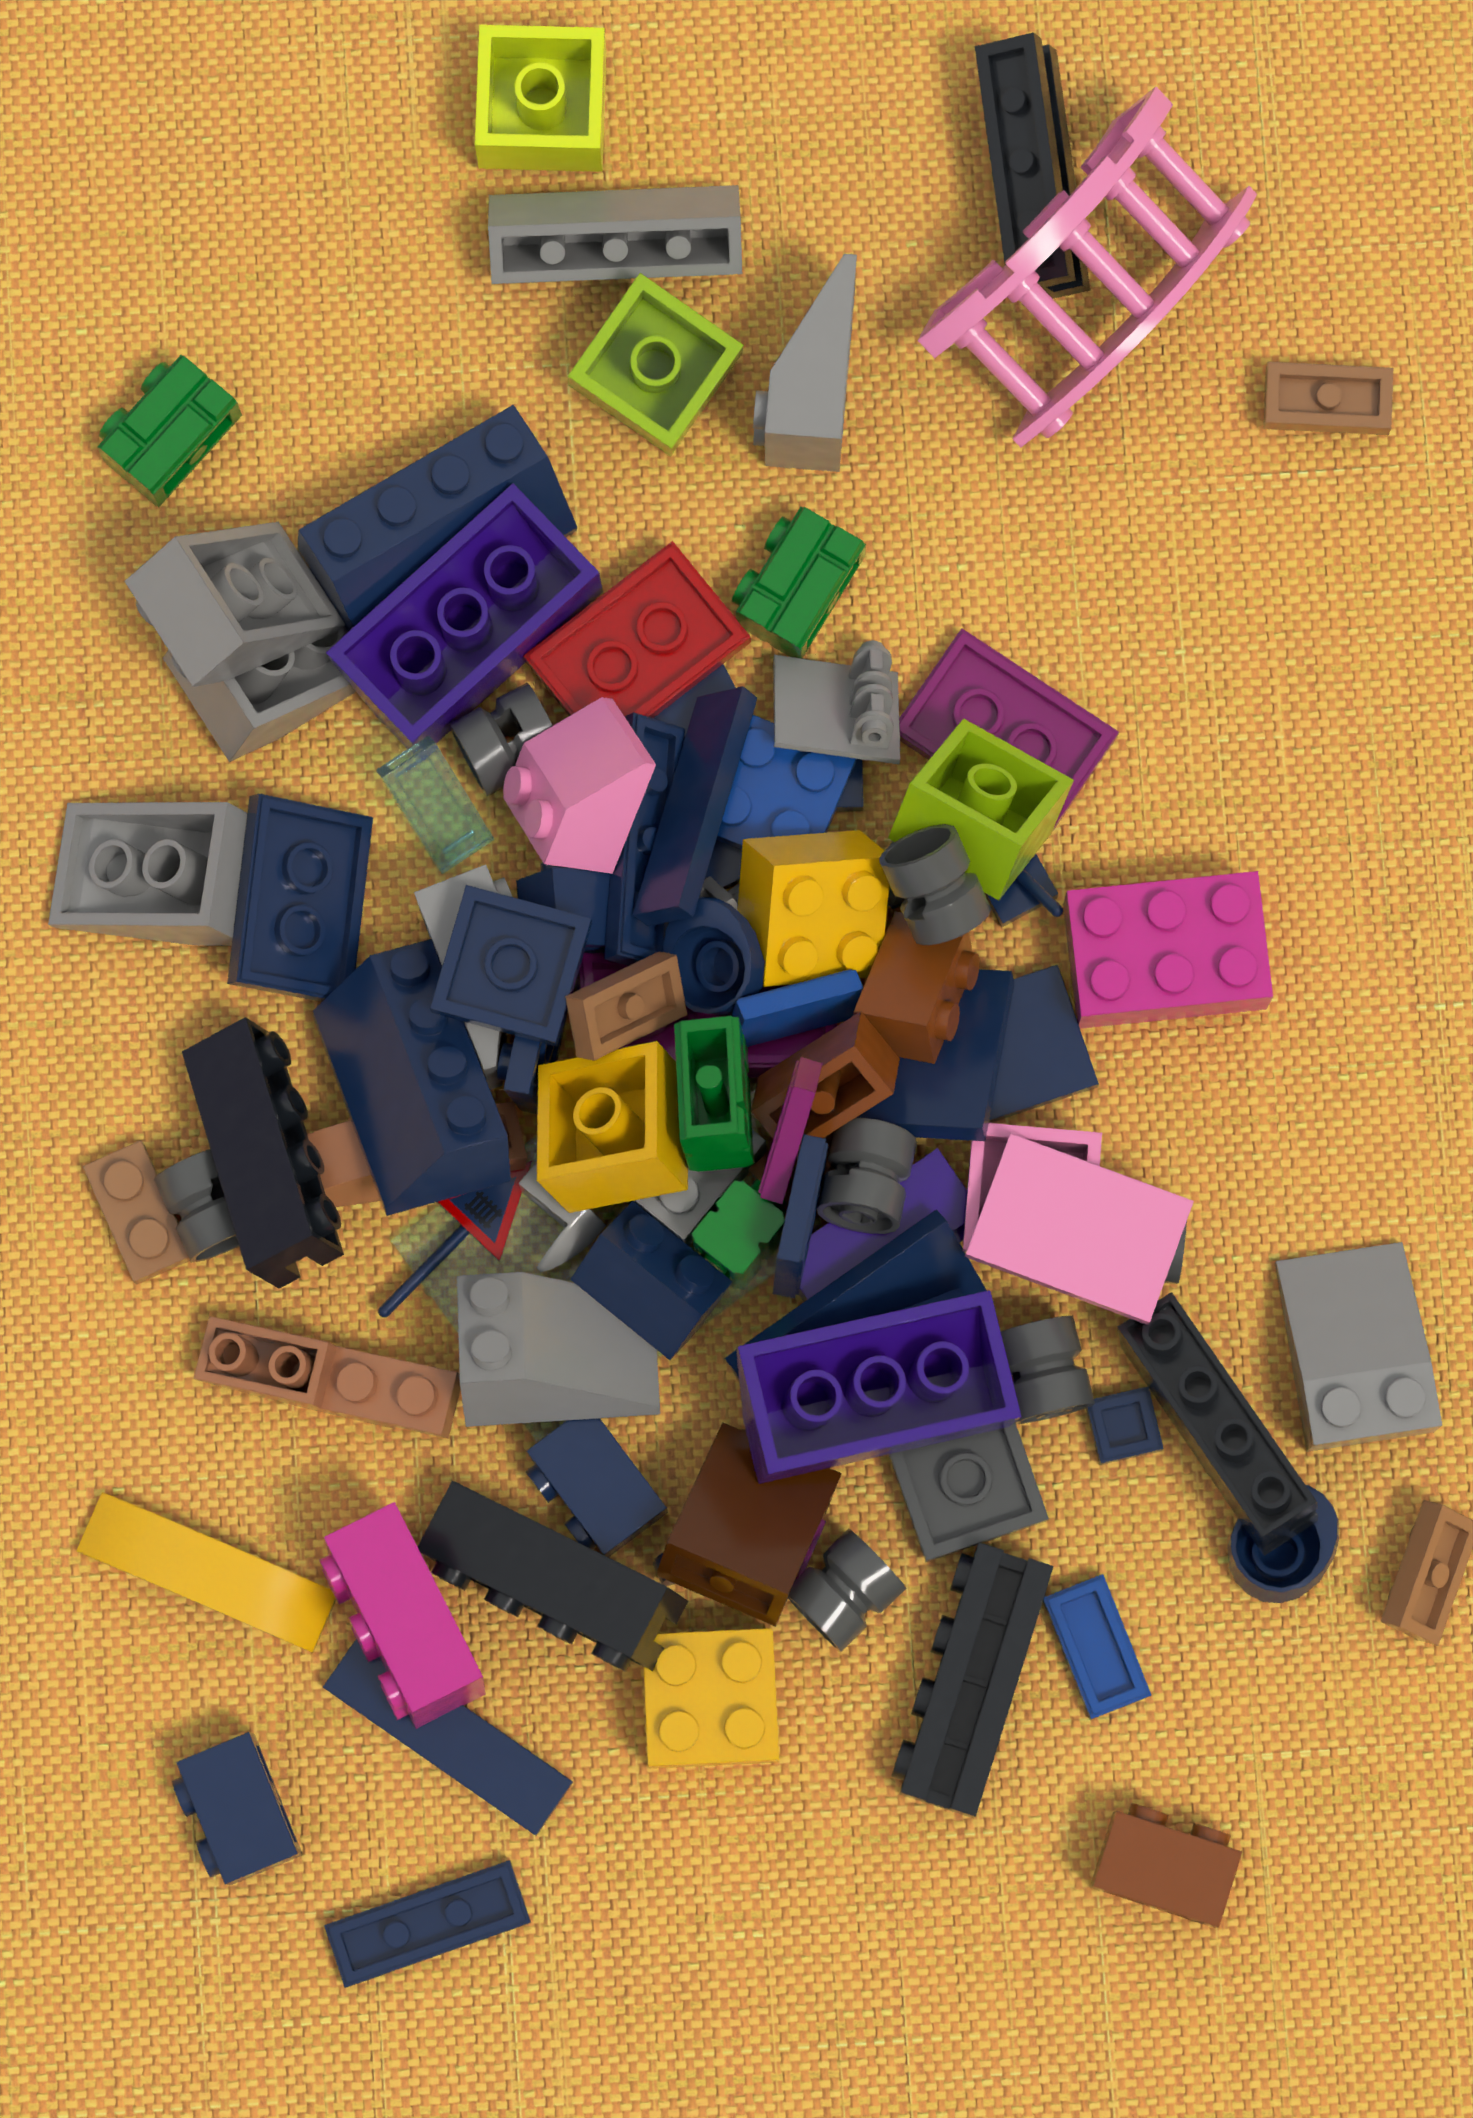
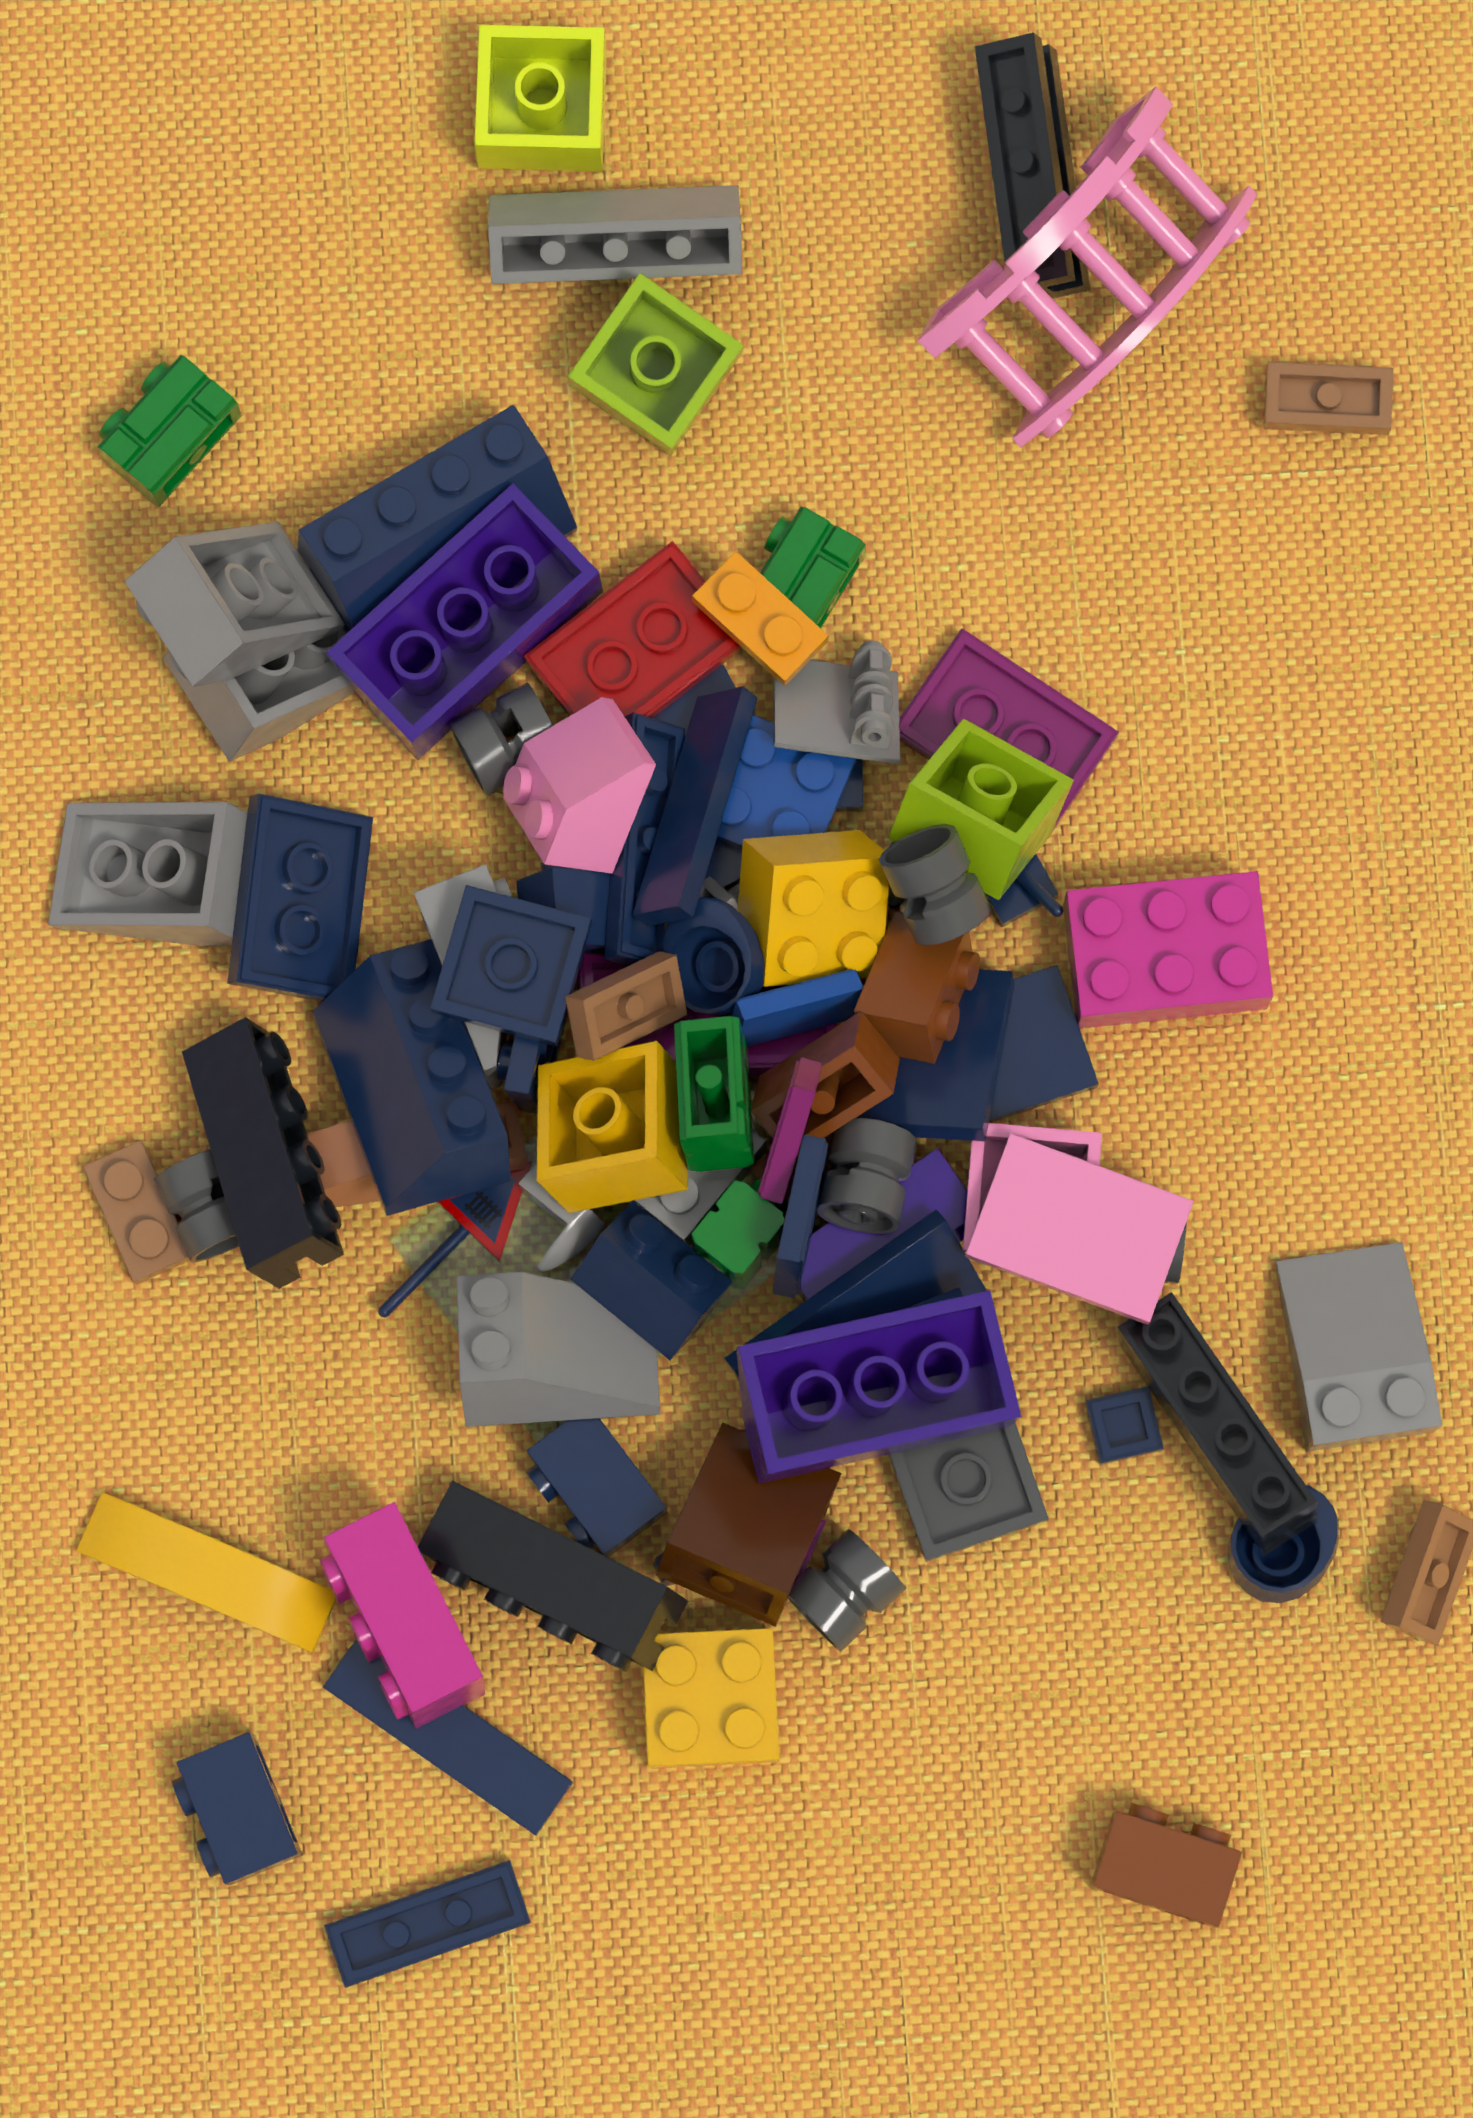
nougat slope [194,1316,461,1439] -> none
clear light blue tile [376,735,495,874] -> none
light grey slope [753,254,857,472] -> none
black brick [891,1542,1054,1818] -> none
dark grey wheel [1001,1316,1095,1424] -> none
blue tile [1043,1574,1151,1720] -> none
none -> light orange plate [692,551,829,686]

